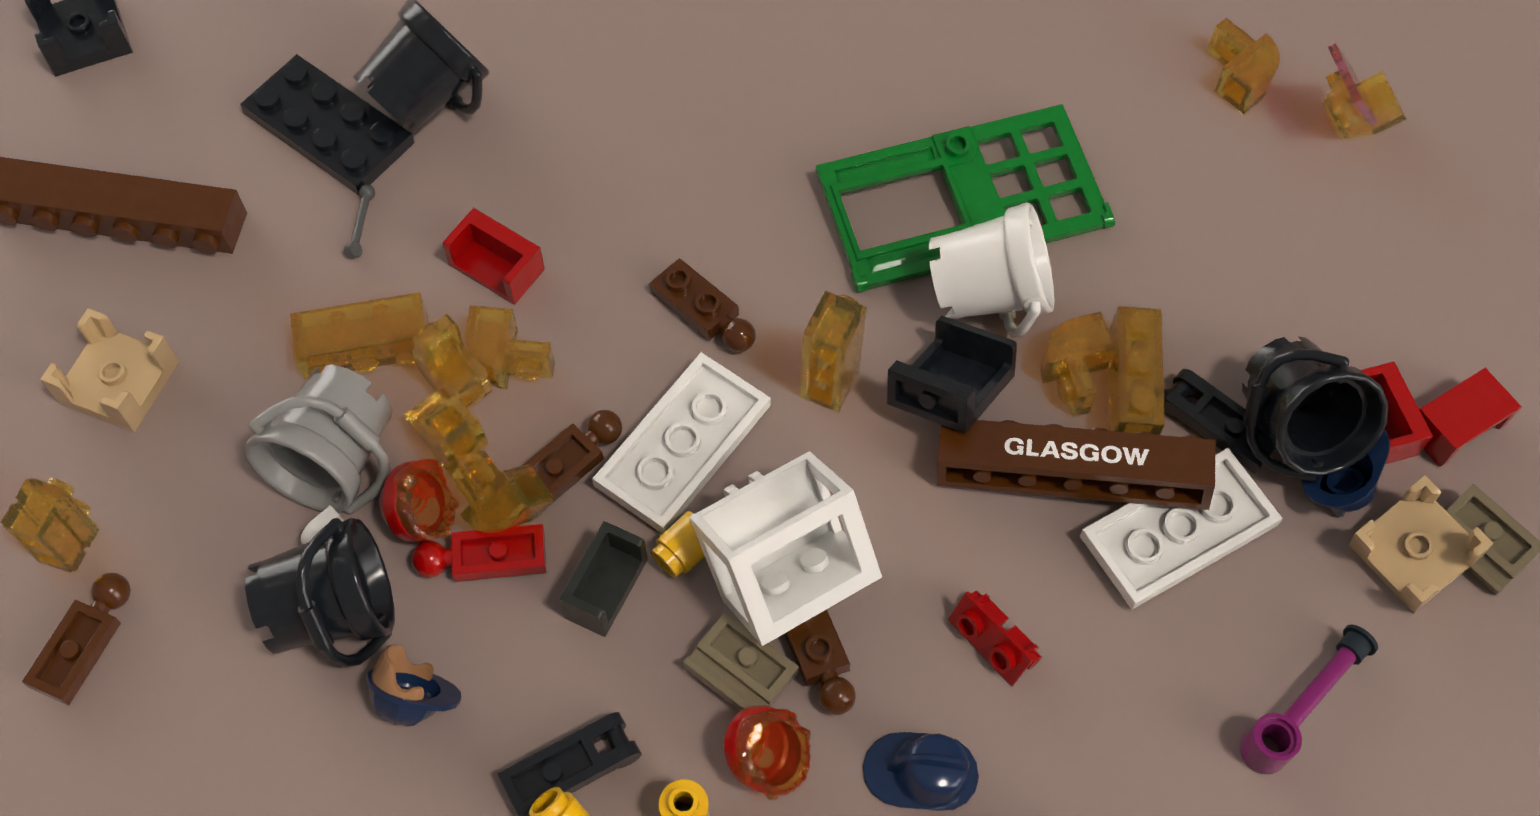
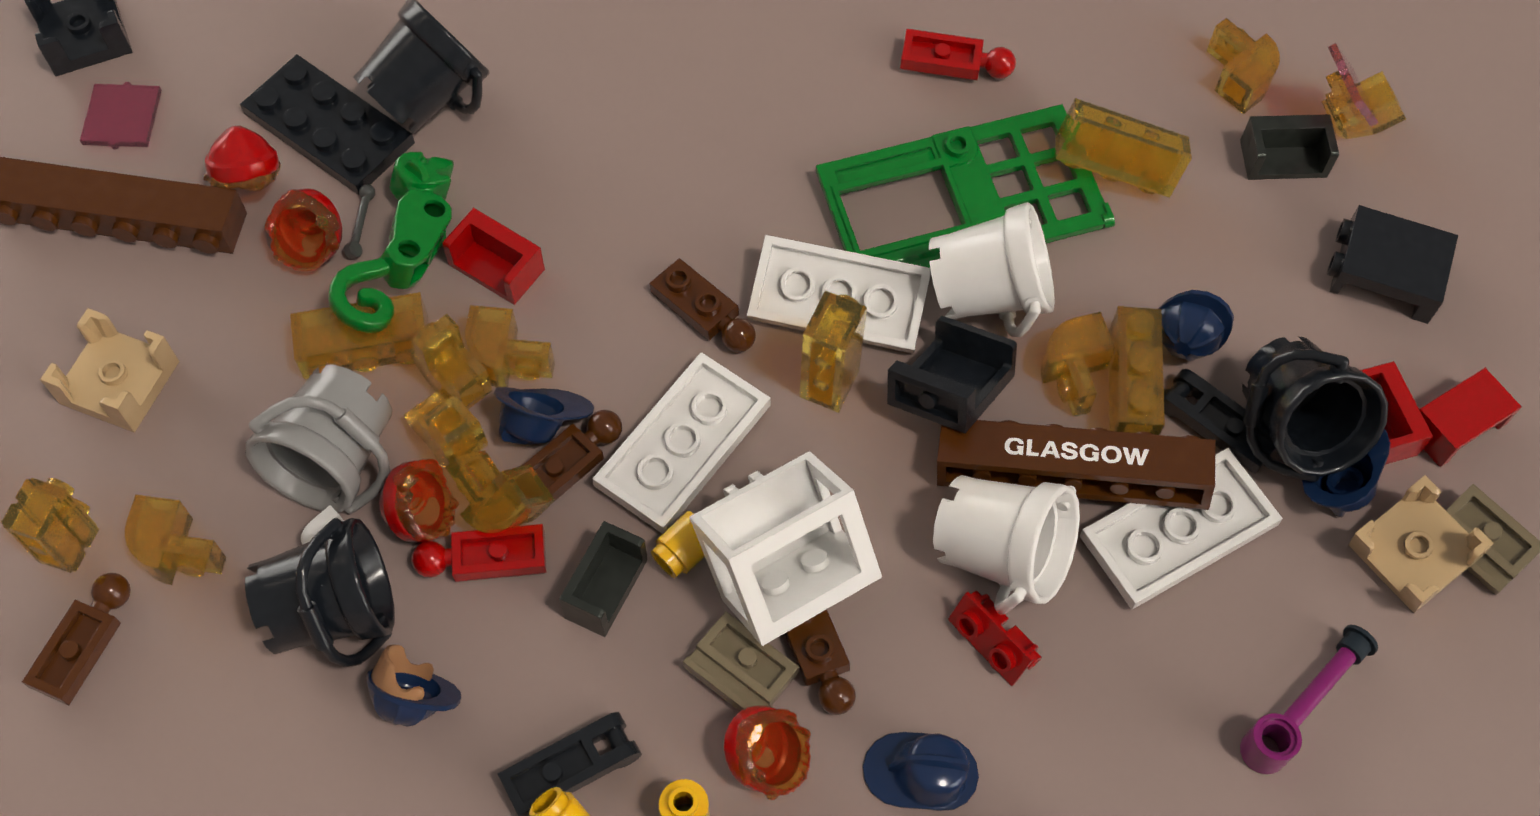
none -> clear pink piece [80,82,162,150]
none -> clear yellow brick [125,494,227,585]
none -> red hair [203,126,281,191]
none -> clear orange hair [265,188,343,272]
none -> green animal [328,152,454,333]
none -> dark blue piece [494,387,594,445]
none -> white plate [747,235,931,353]
none -> red plate [900,29,1016,80]
none -> white piece [933,475,1080,614]
none -> clear yellow brick [1055,98,1192,198]
none -> dark blue piece [1154,290,1234,361]
none -> pearl dark grey panel [1240,114,1339,180]
none -> black panel [1327,205,1458,324]

